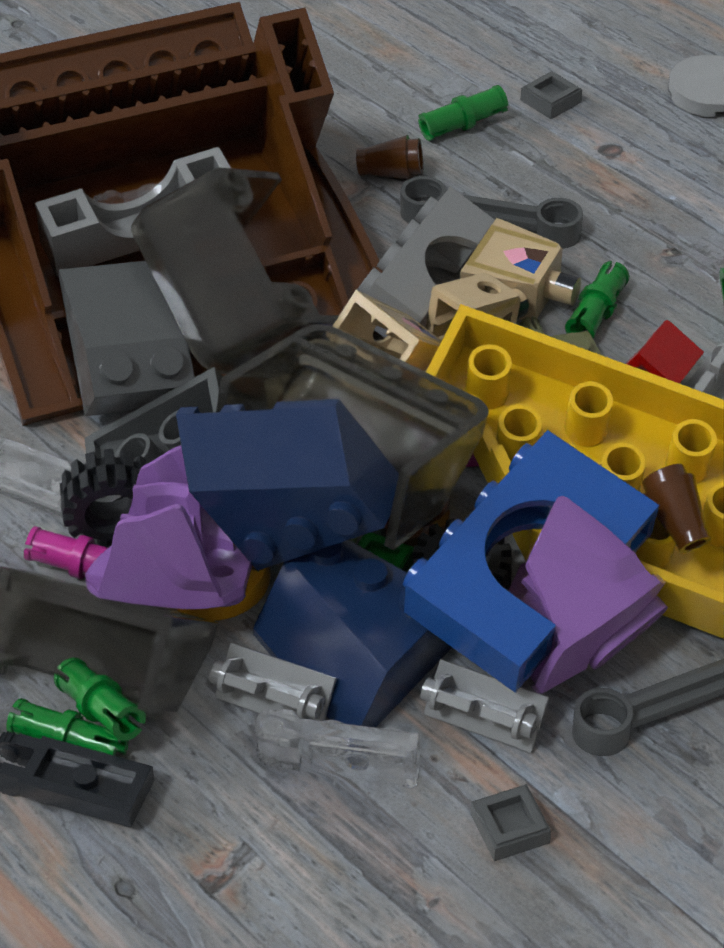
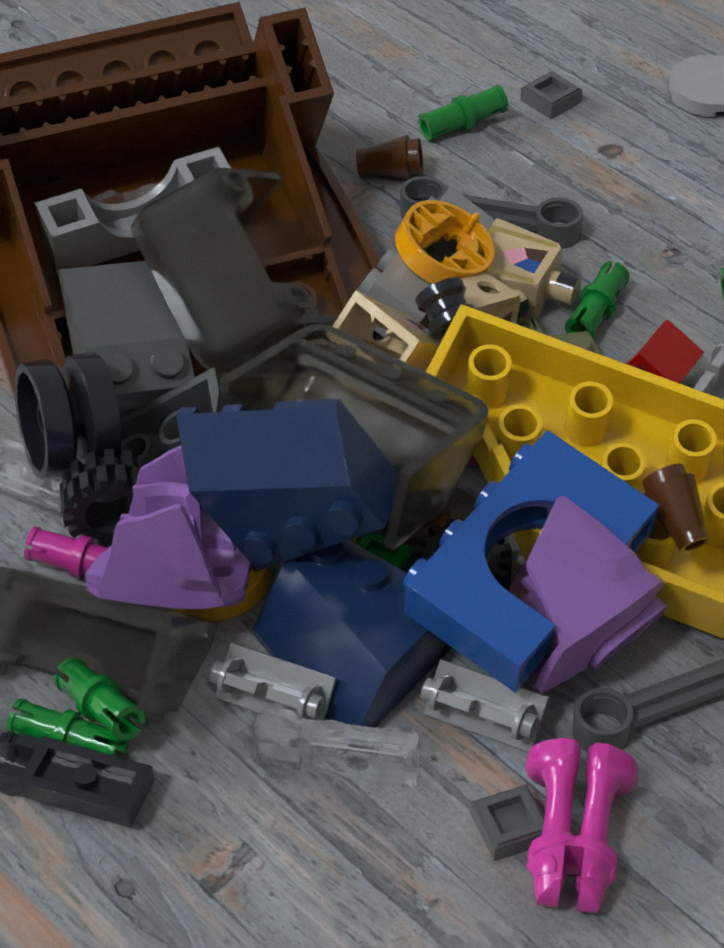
none -> black wheel [15,352,122,480]
none -> light orange piece [395,200,495,284]
none -> black wheel [415,277,476,339]
none -> dark pink piece [525,738,638,914]

